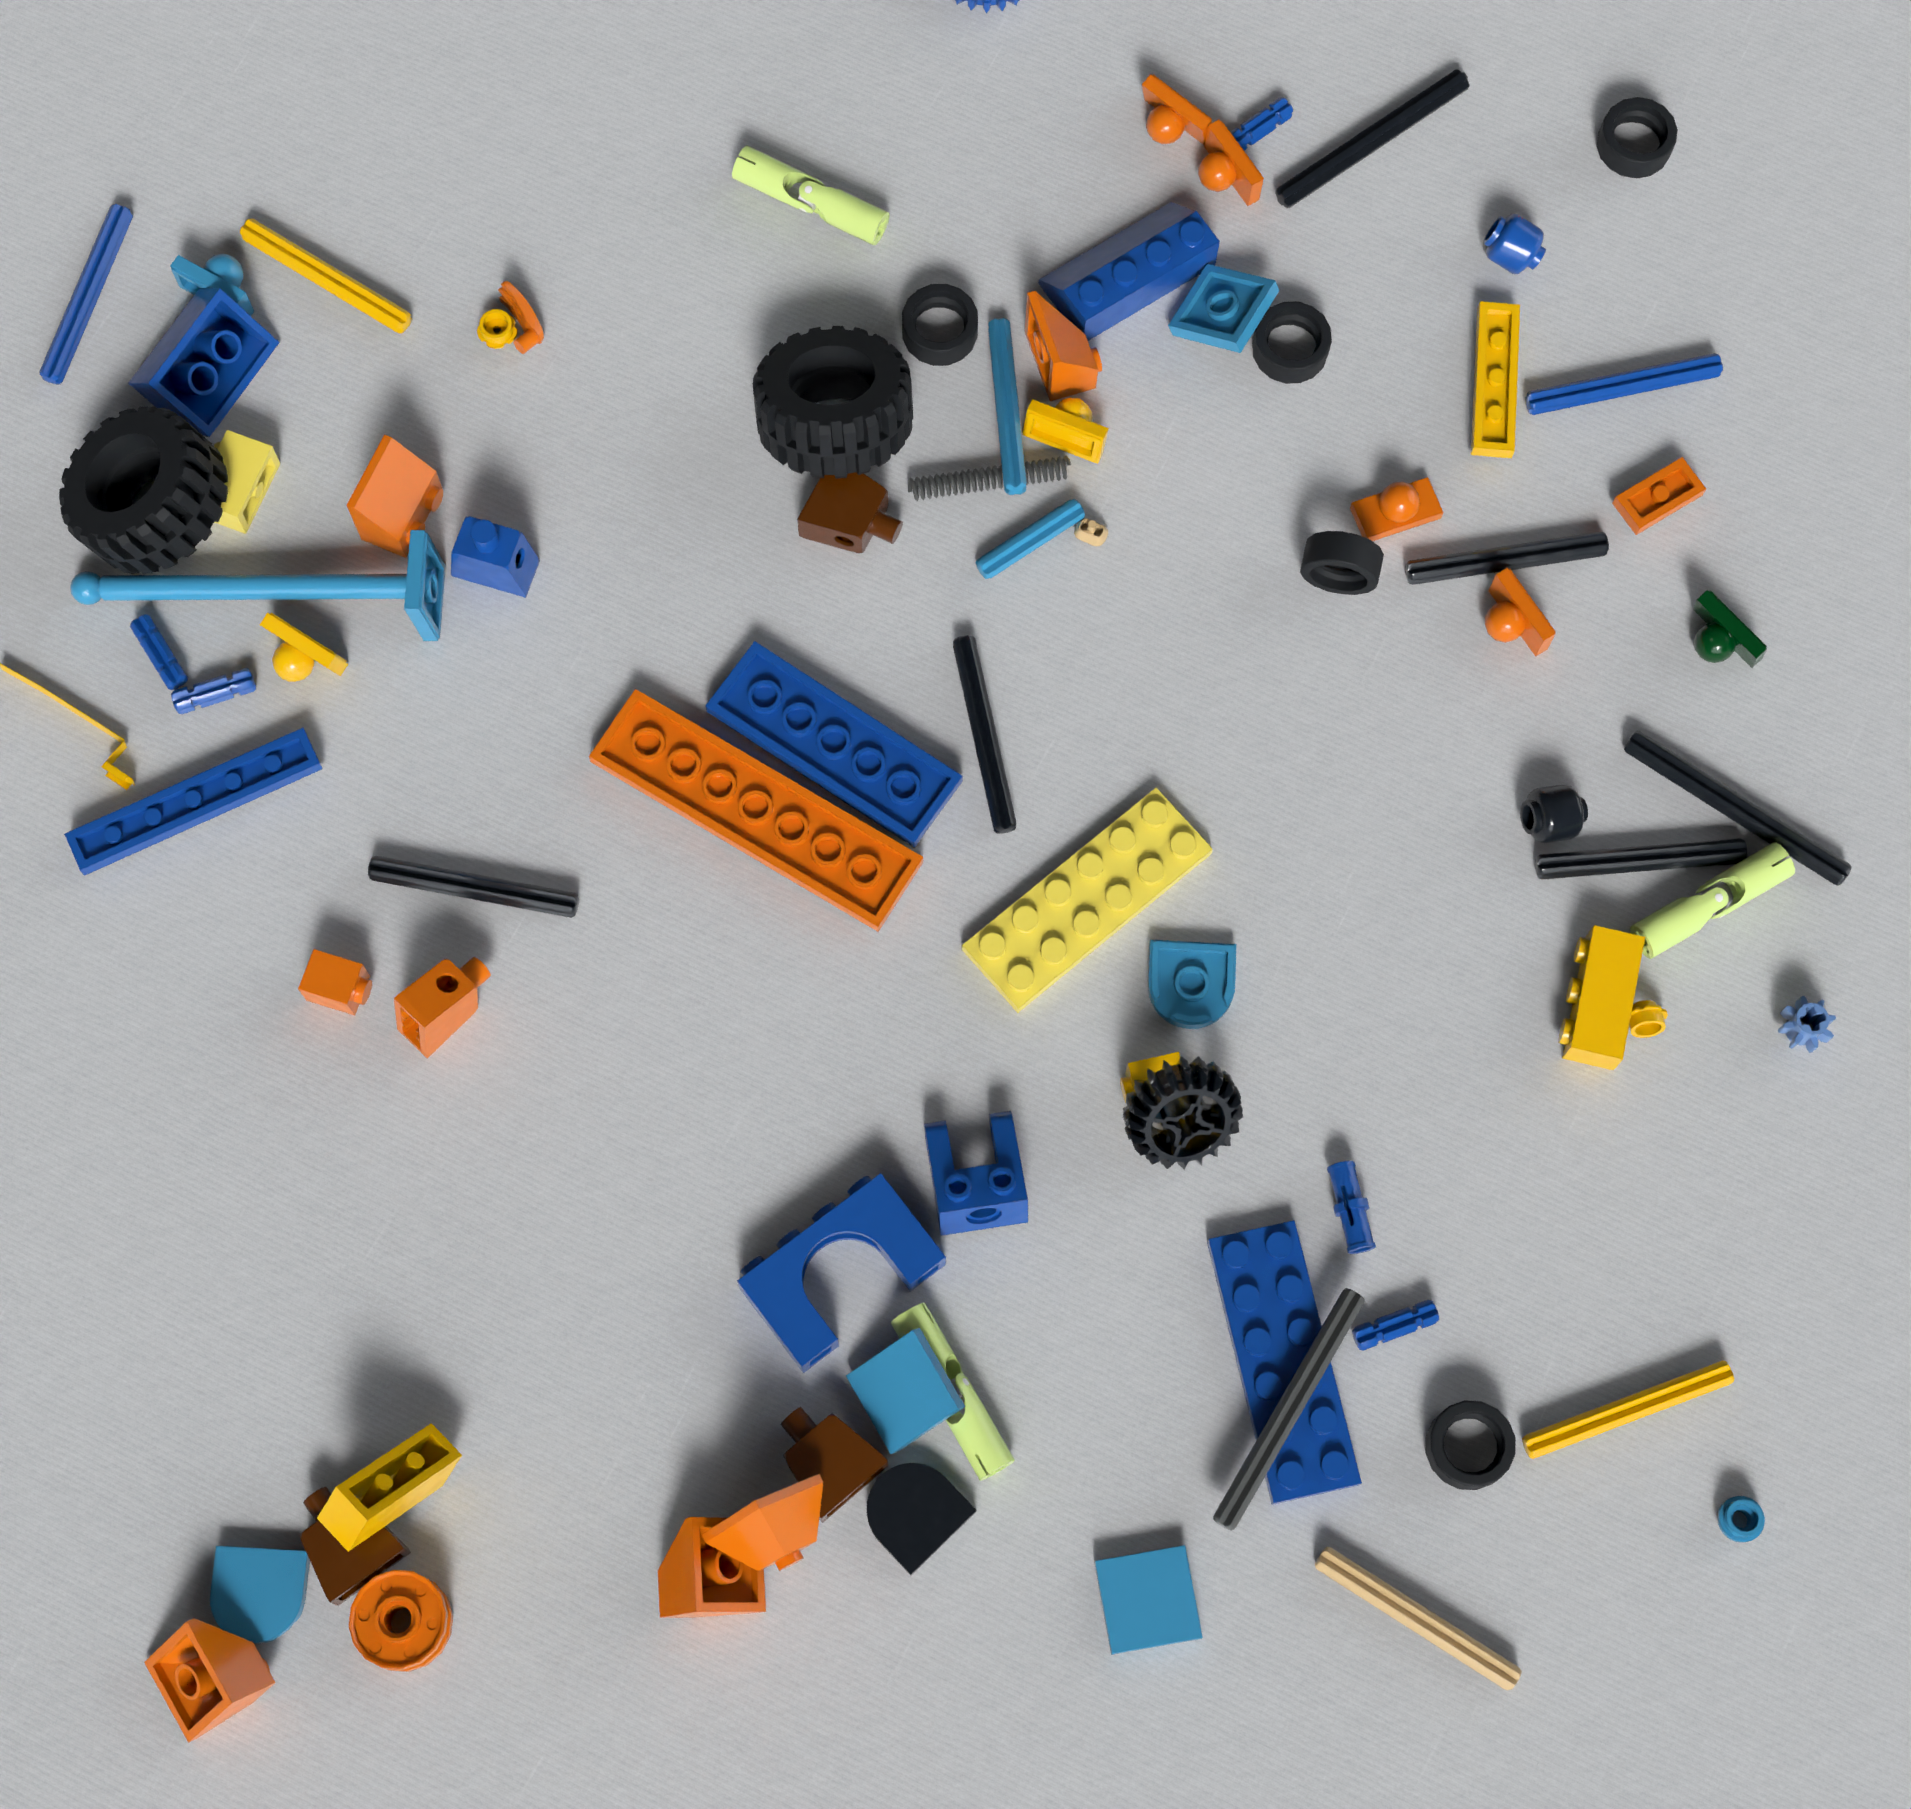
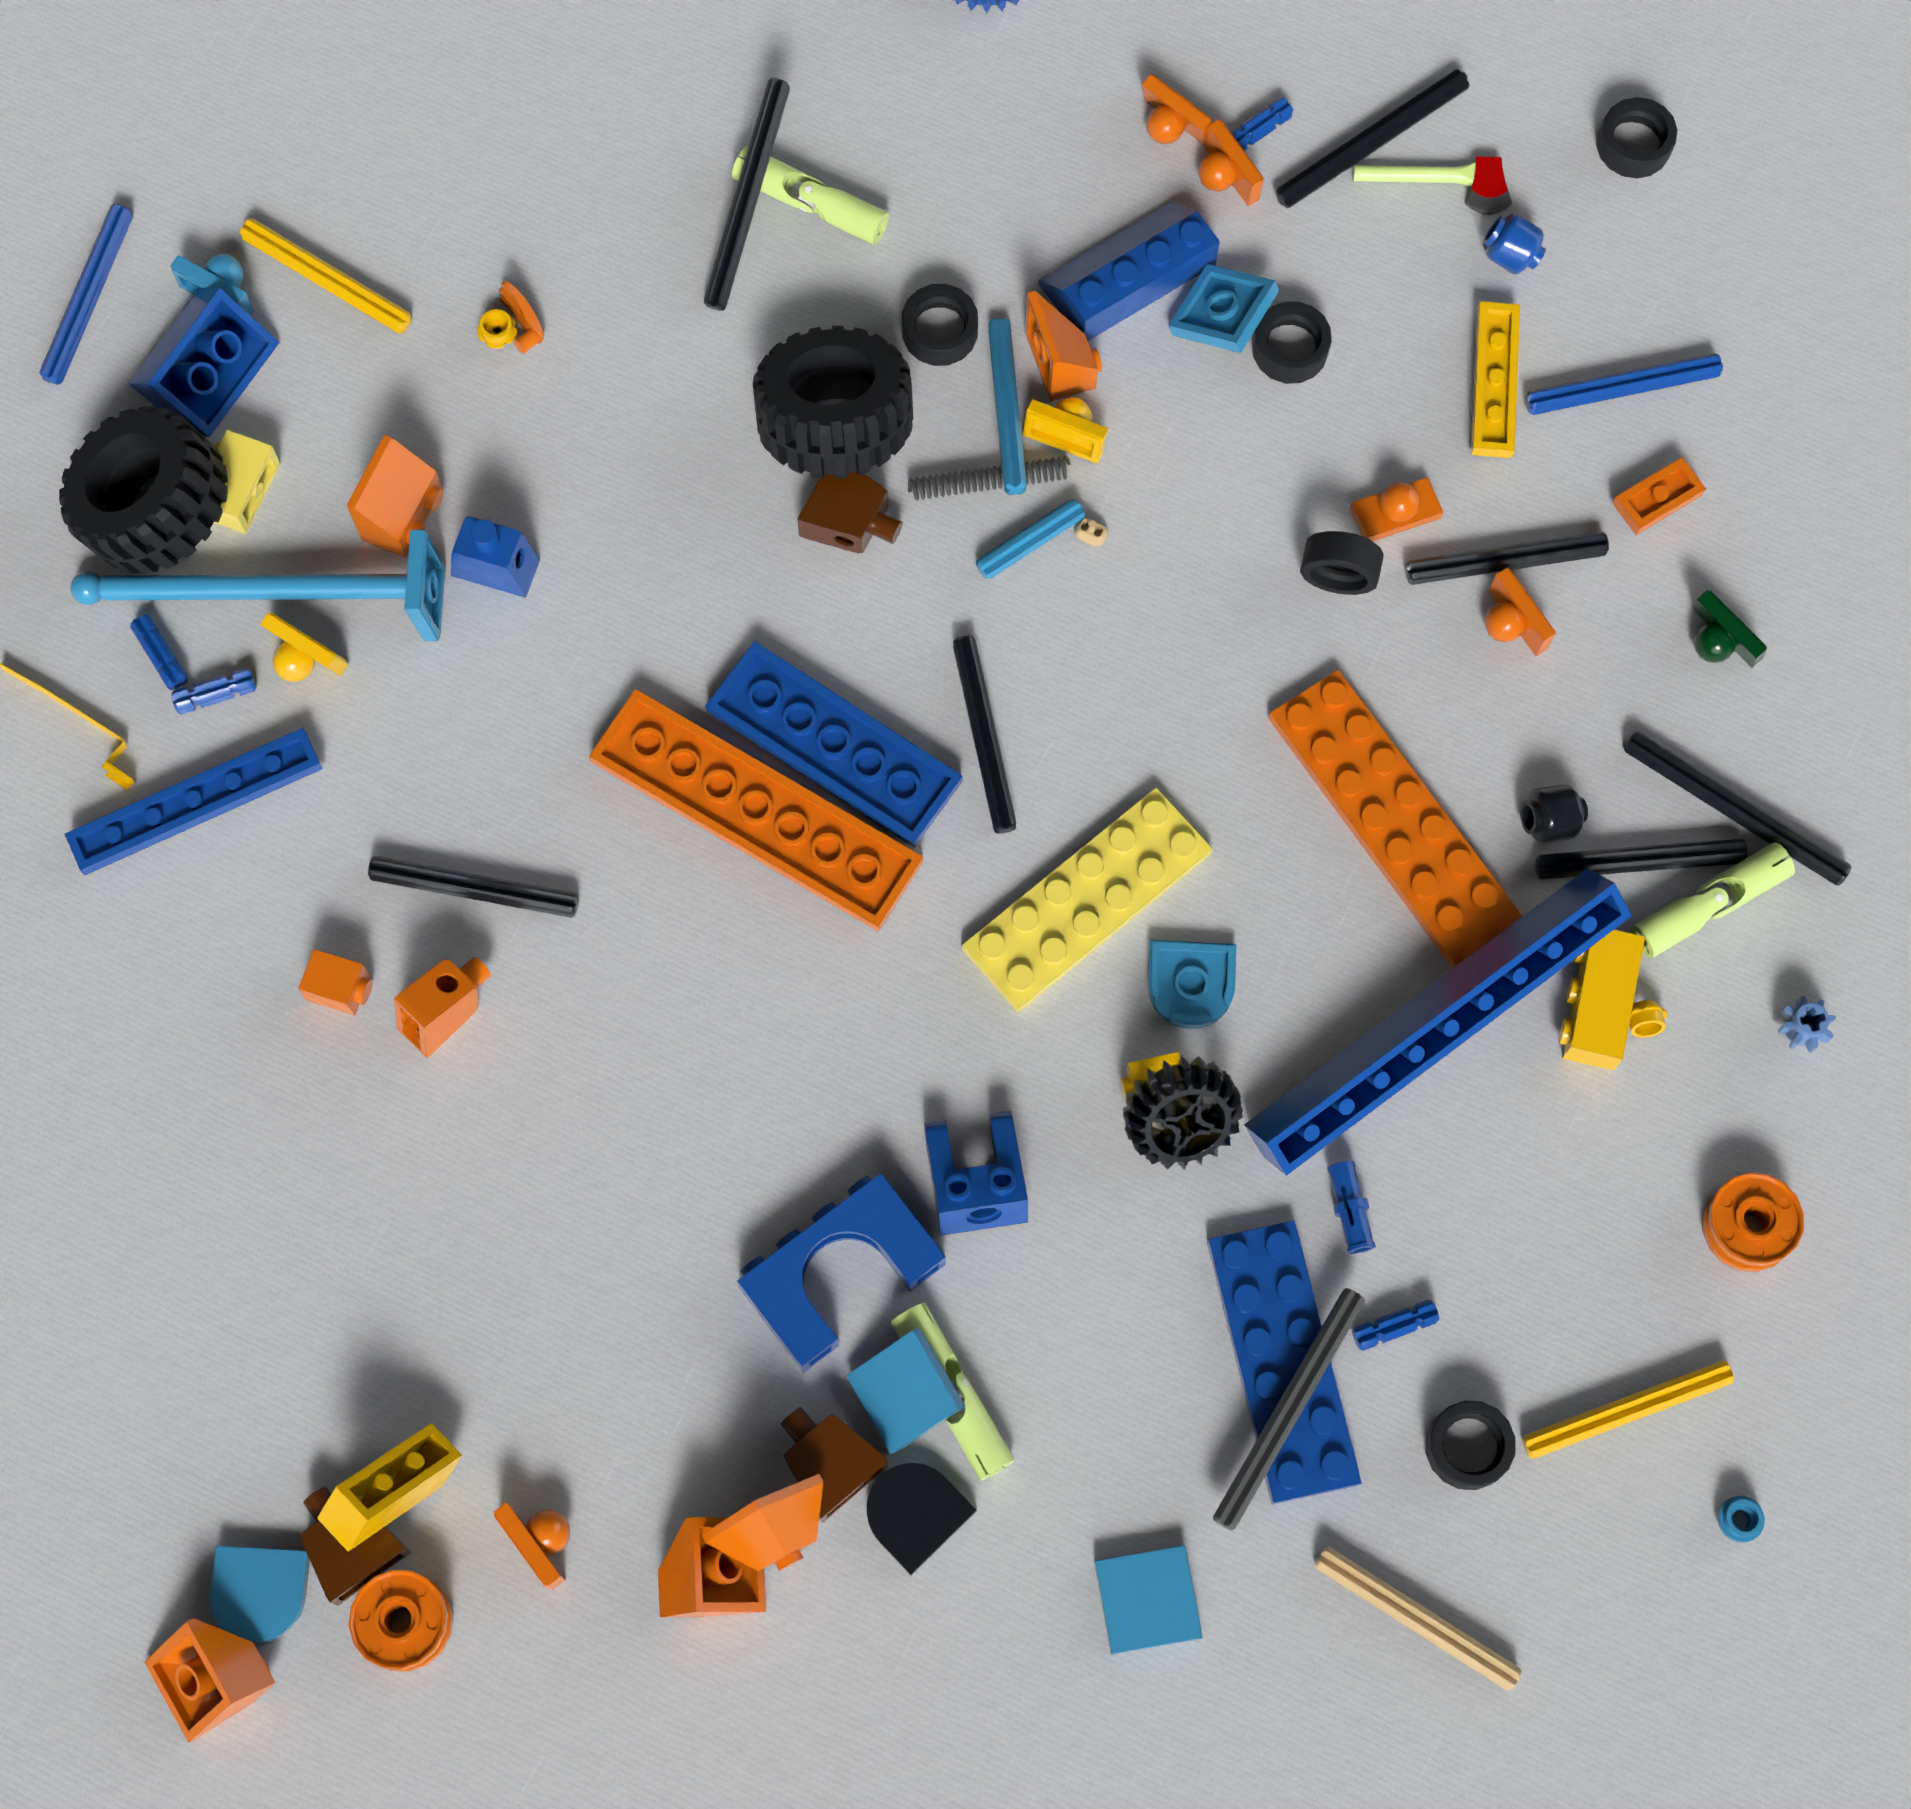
none -> orange tile [493,1502,570,1590]
none -> black axle [704,78,790,311]
none -> blue brick [1244,869,1632,1176]
none -> orange plate [1268,670,1522,969]
none -> piece [1353,156,1512,215]
none -> orange wheel [1702,1173,1804,1272]

